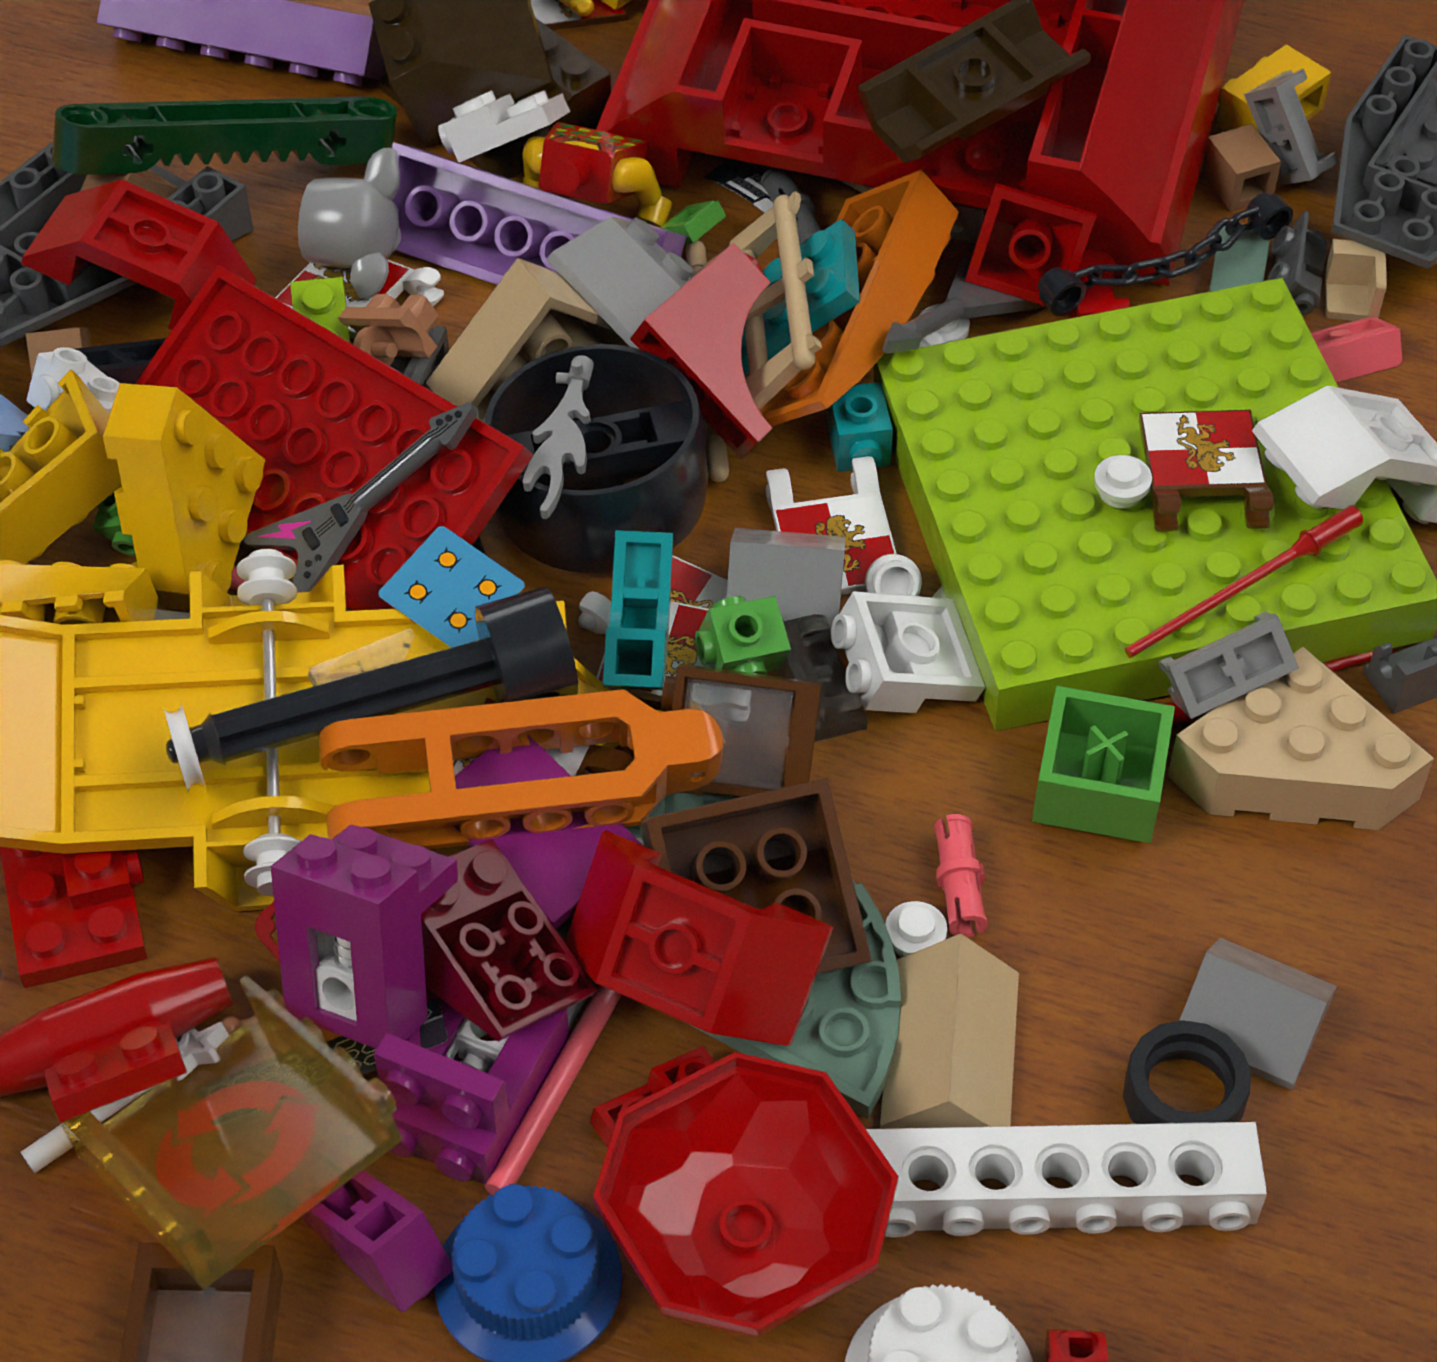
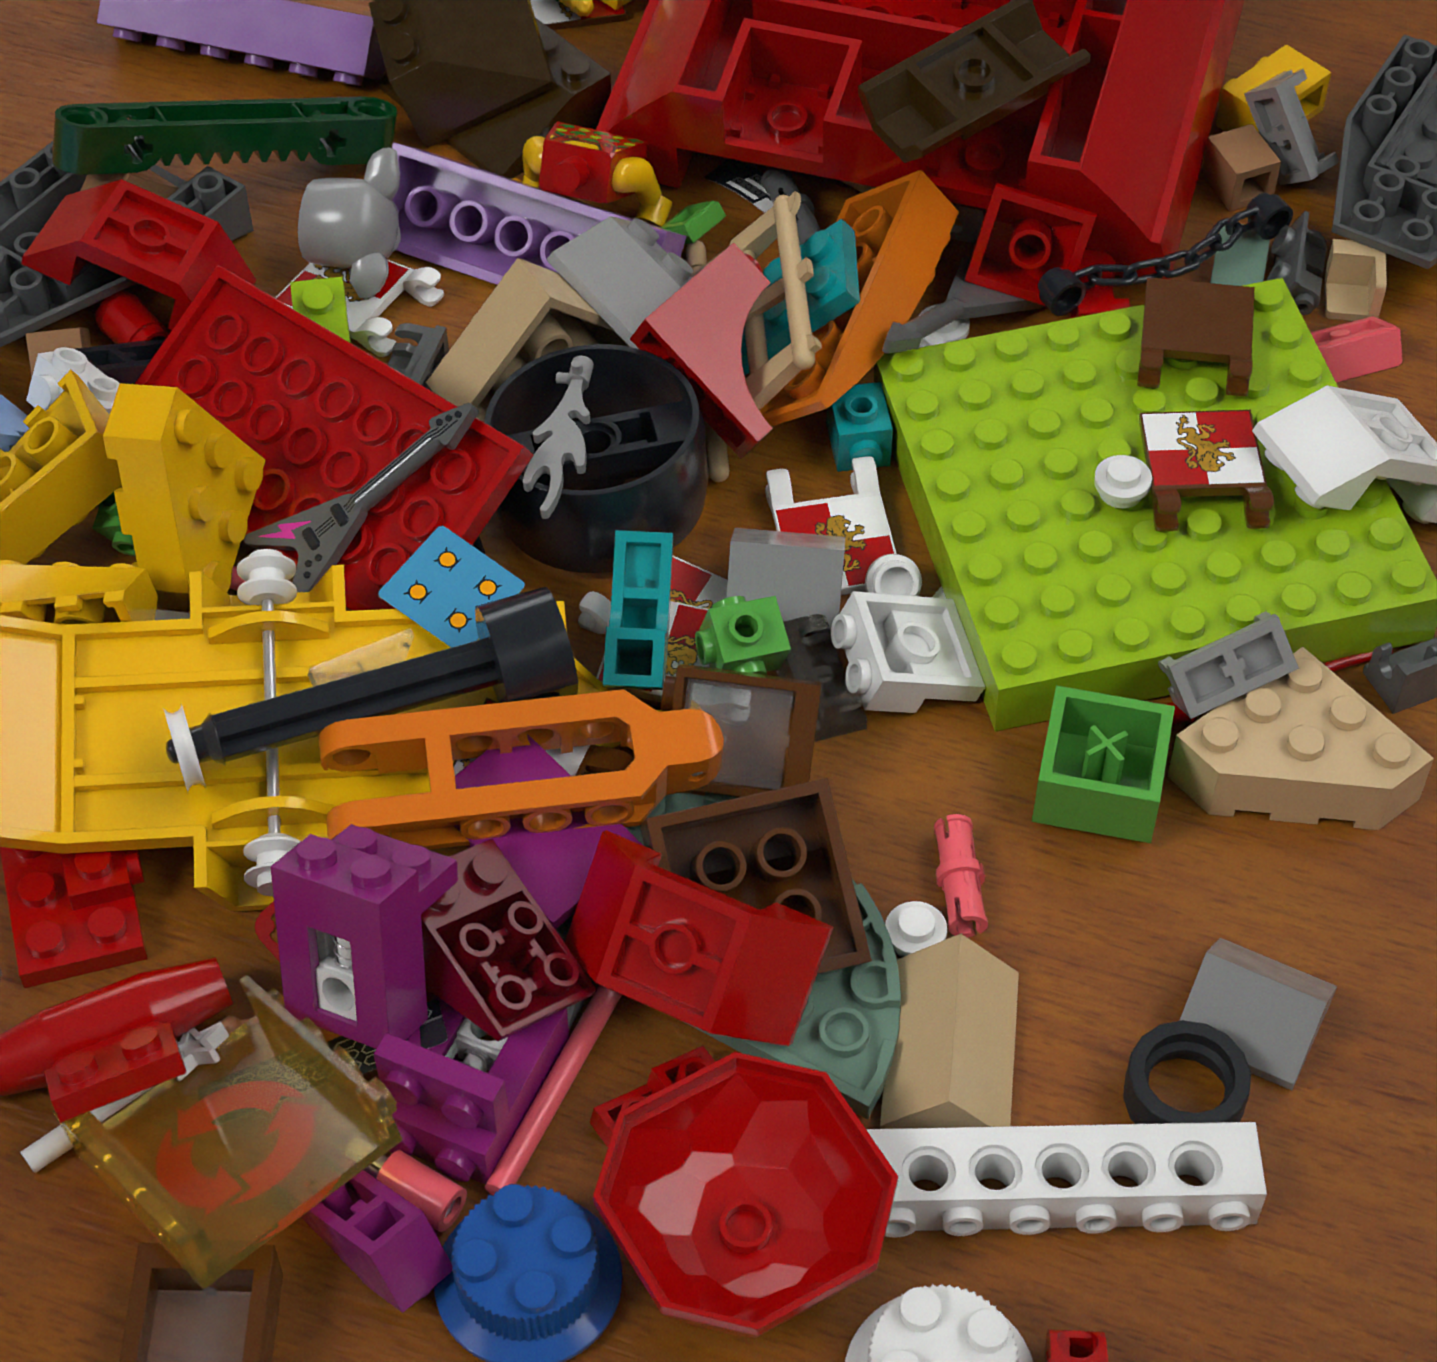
nougat hips [338,294,440,366] -> none
white plate [438,90,570,163] -> none
red piece [1125,505,1363,658] -> none
none -> red piece [95,290,169,344]
none -> coral piece [347,1141,467,1233]
none -> reddish brown flag [1137,277,1255,397]

